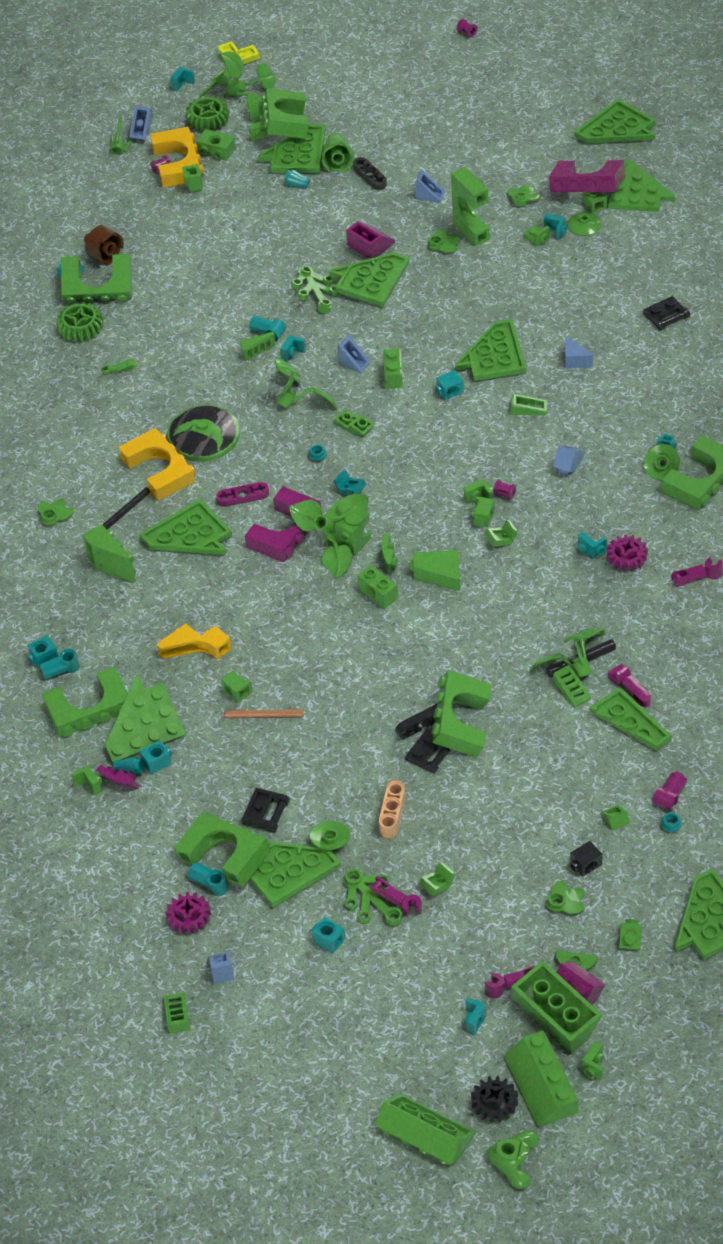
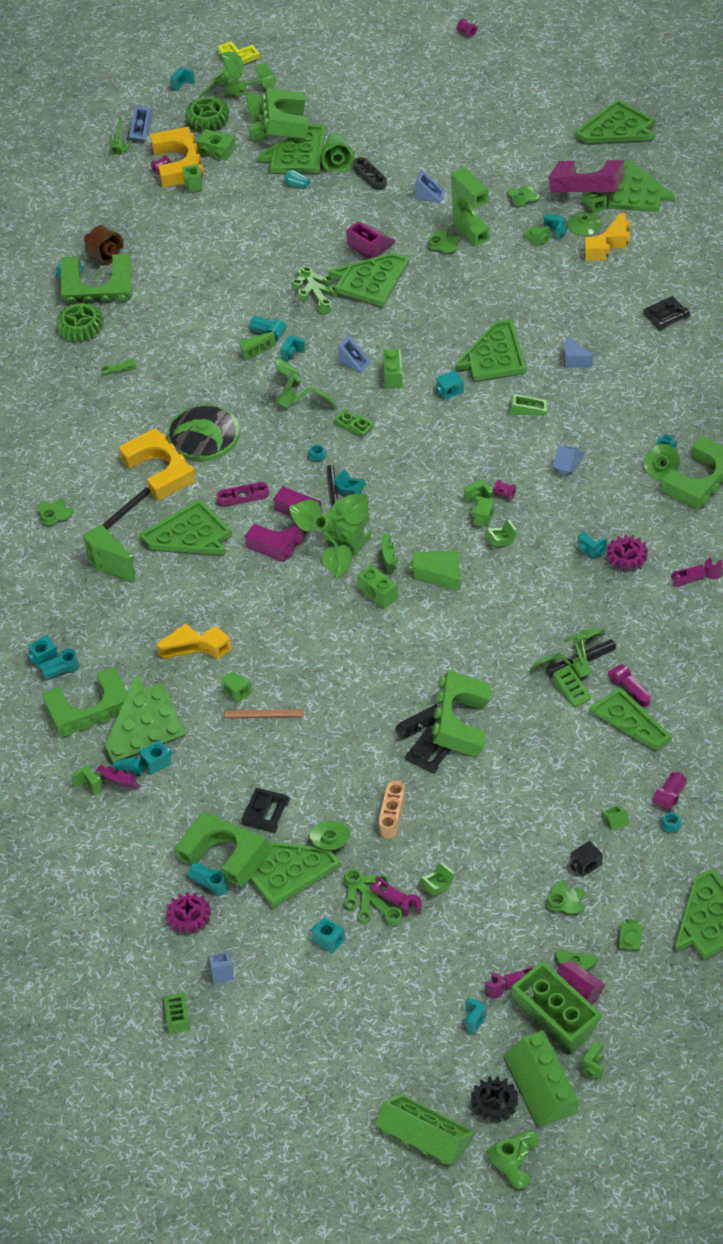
none -> black bar [327,465,338,506]
none -> yellow arch [585,213,630,261]

